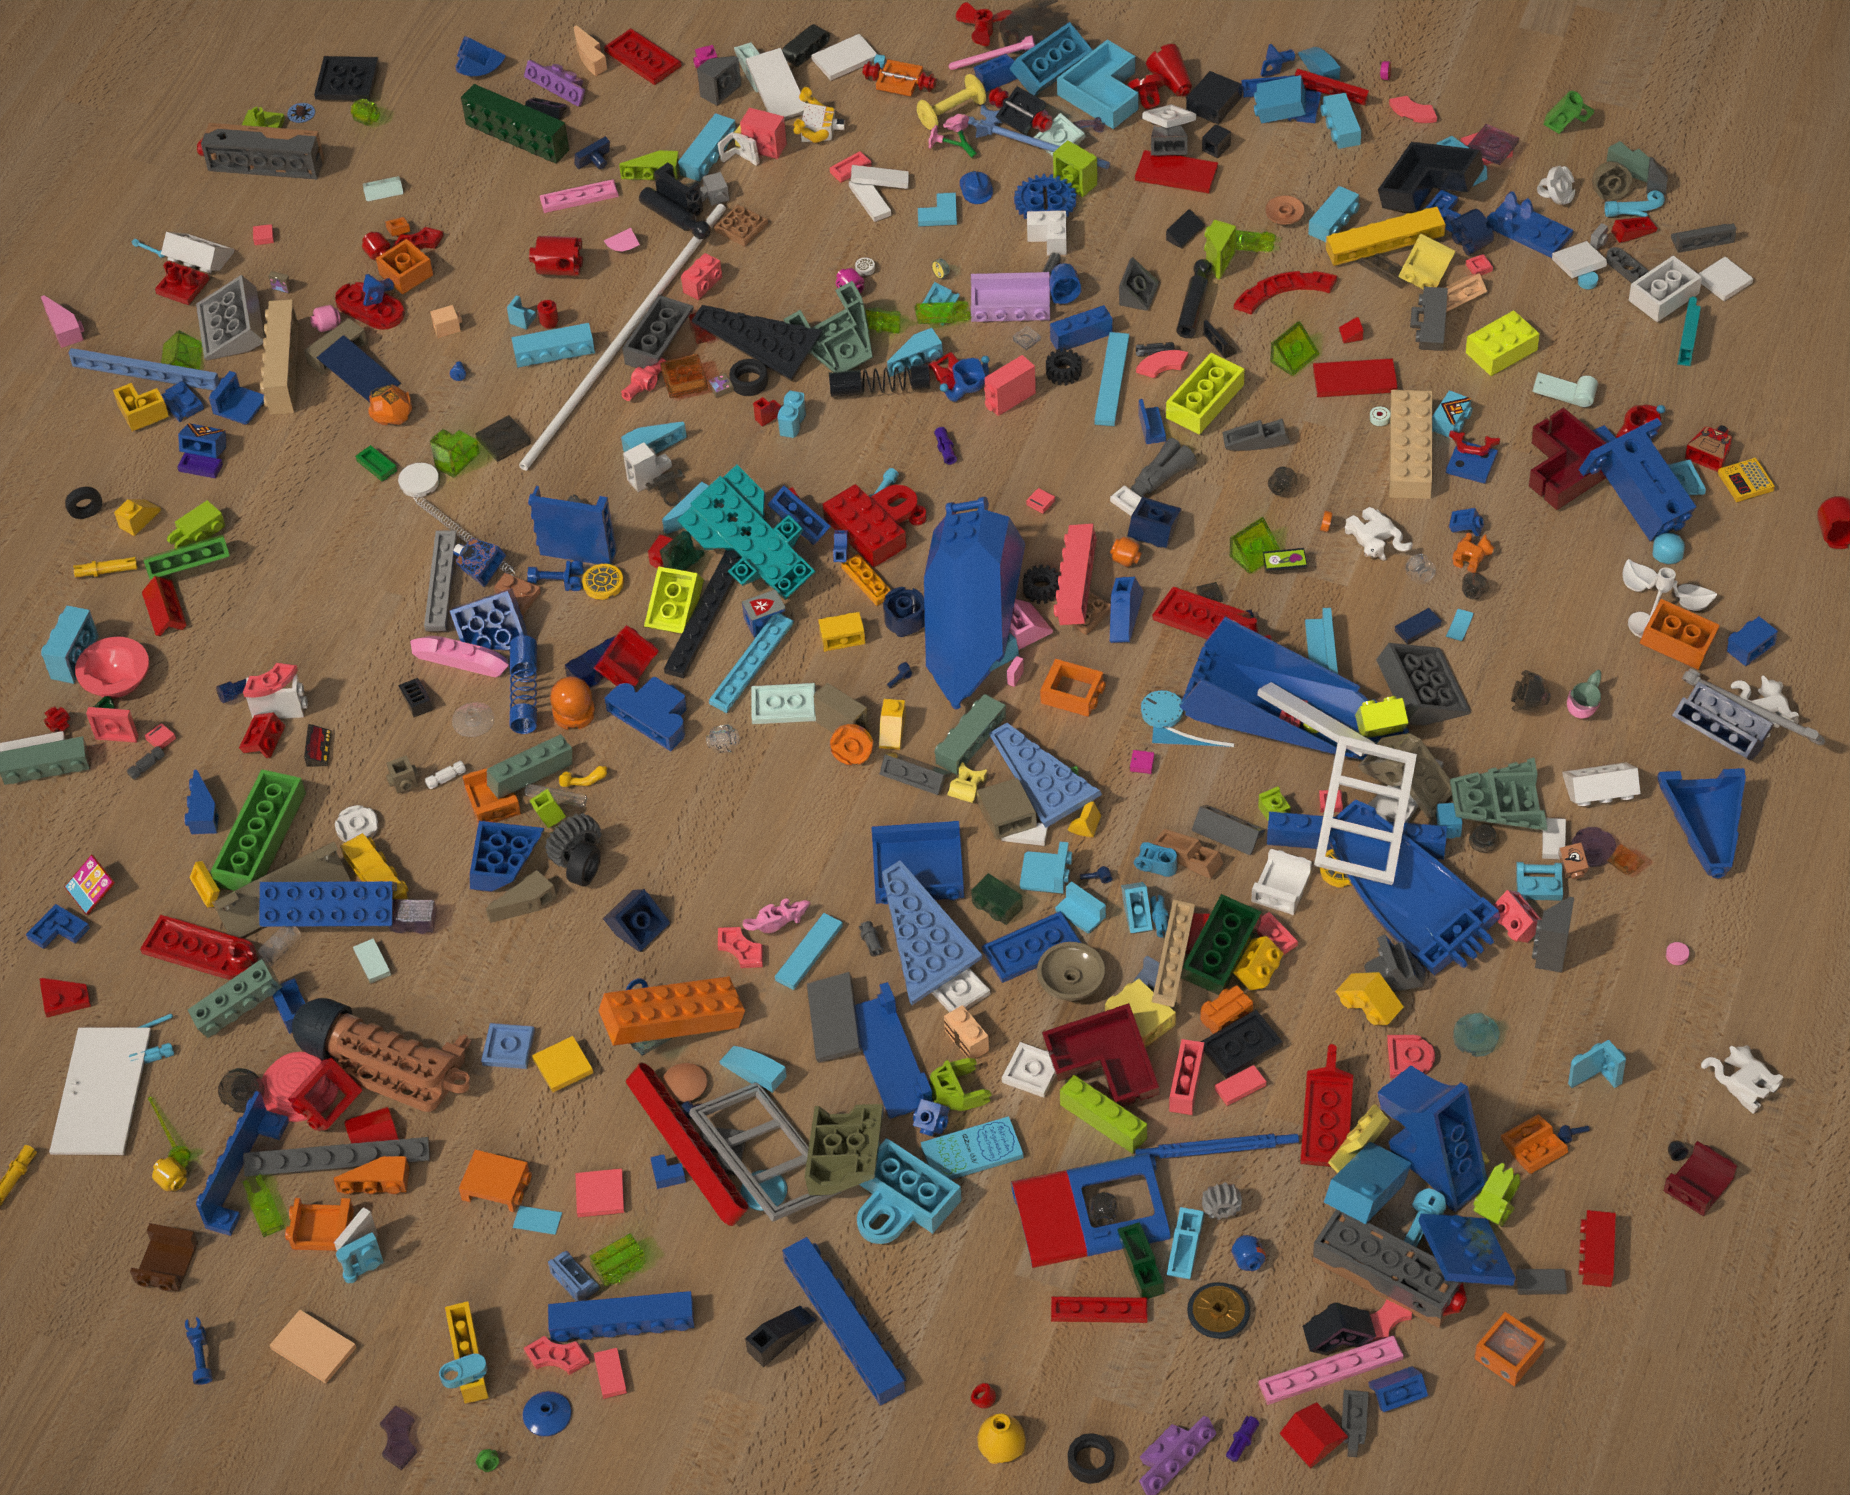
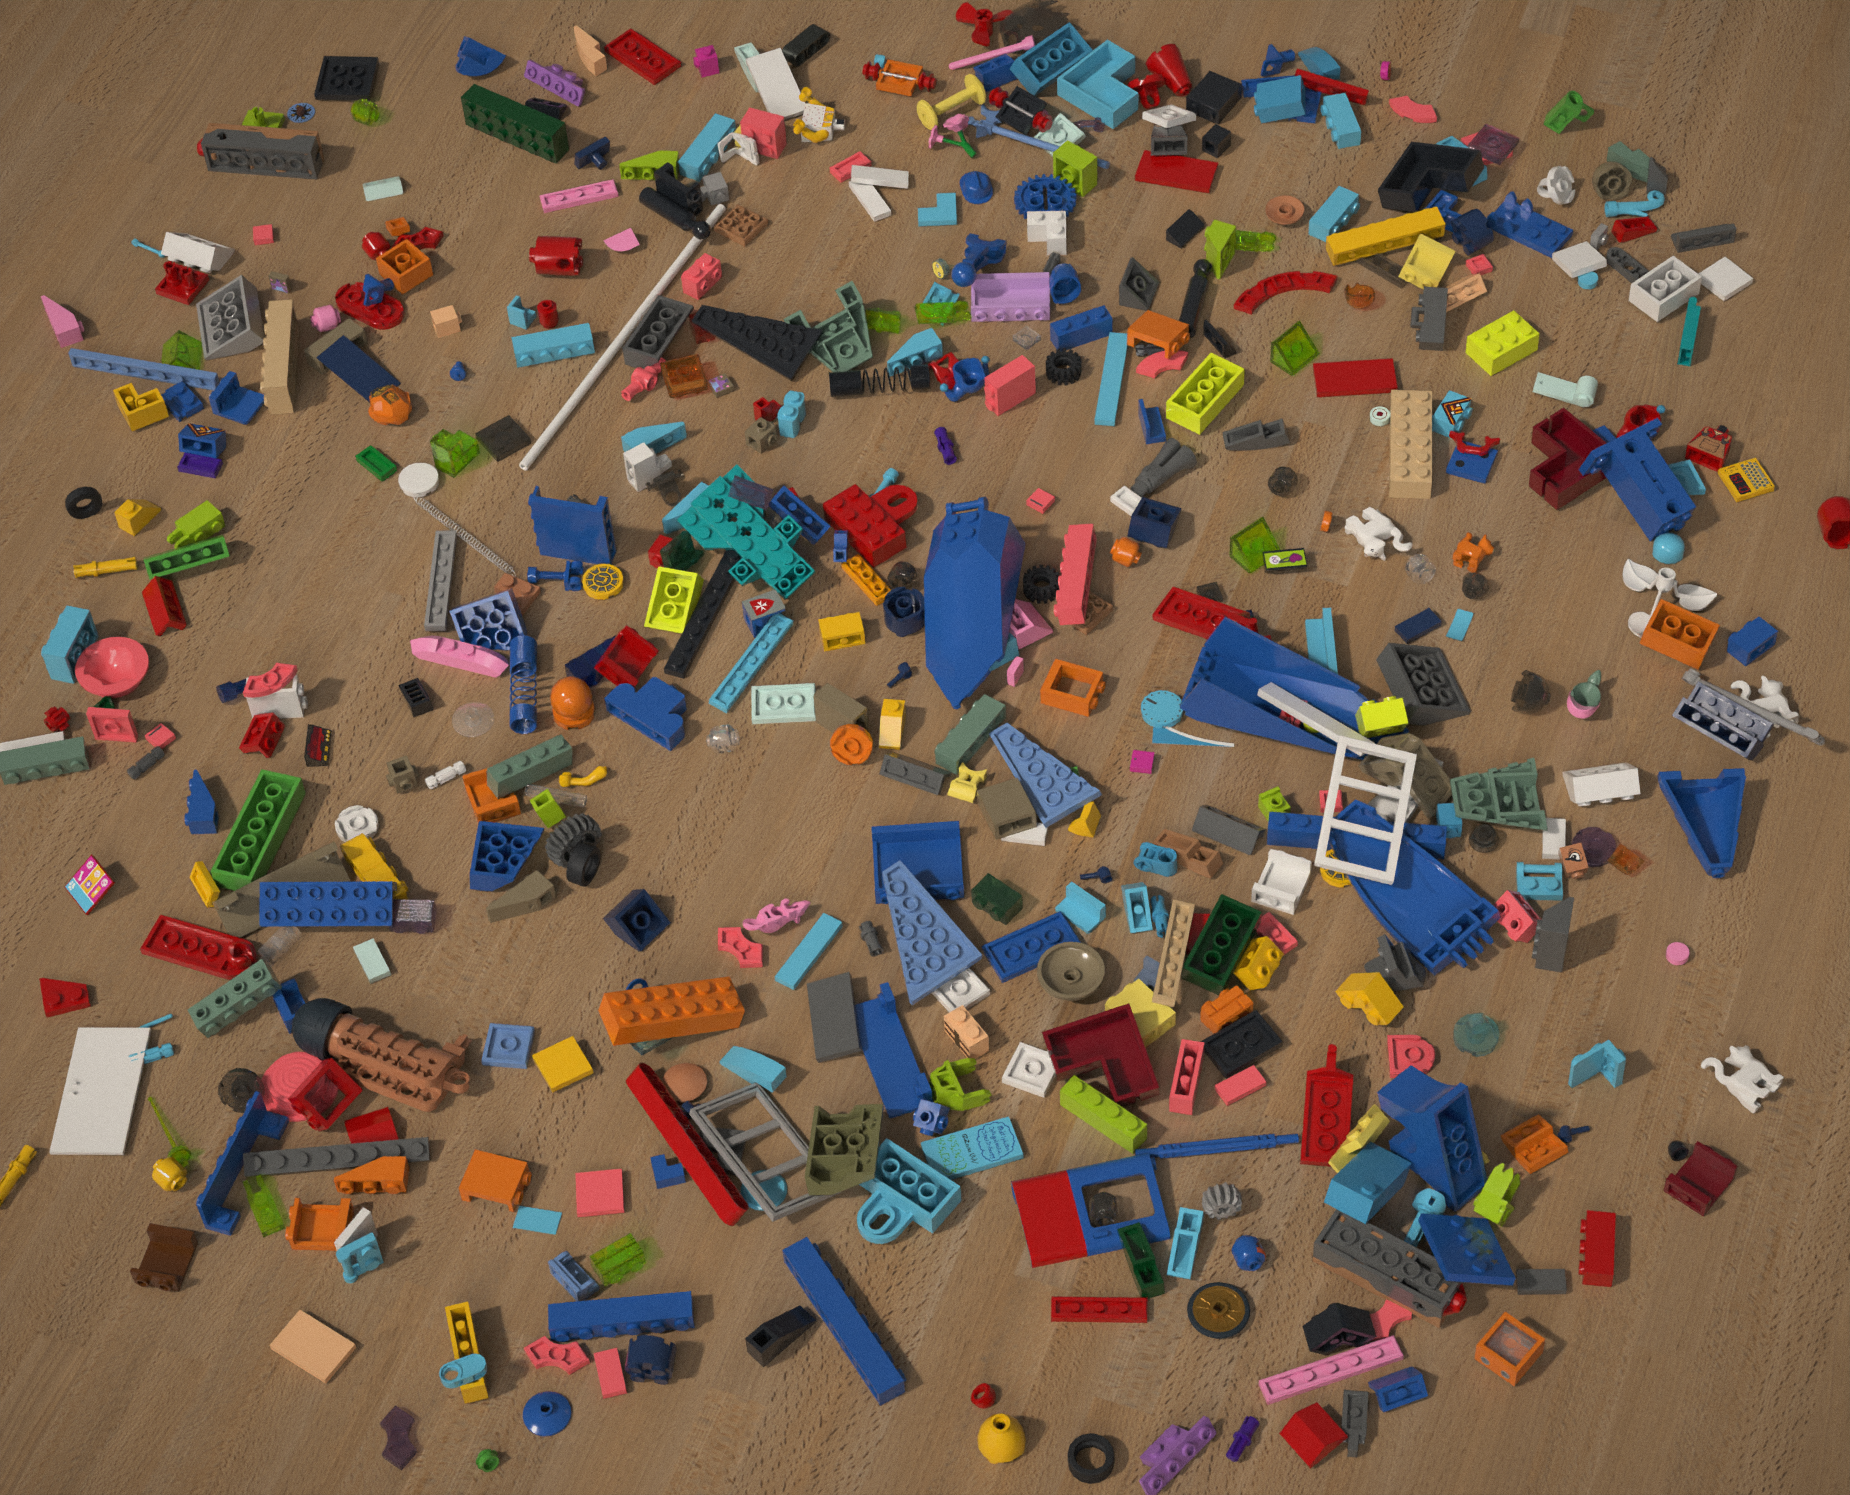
blue plate [26,904,90,949] -> none
blue bar [185,1317,213,1385] -> none
blue torso [453,538,506,587] -> none
dark grey slope [697,56,741,106] -> none
black tyre [729,359,768,396] -> none
white tile [812,34,877,81] -> none
dark pink head [835,268,864,293] -> none
white tile [855,258,875,276] -> none
red bush [908,505,927,526] -> none
medium azure bracket [1020,842,1072,894] -> none
blue slope [1110,577,1144,643] -> none
red slope [1339,317,1363,343] -> none
blue bracket [1449,508,1484,536] -> none
none -> dark blue brick [625,1335,677,1385]
none -> tile [728,476,774,510]
none -> dark tan brick [745,417,777,454]
none -> clear smoke head [887,561,917,590]
none -> blue piece [951,233,1007,287]
none -> orange panel [1127,310,1190,359]
none -> clear orange hair [1344,283,1375,309]

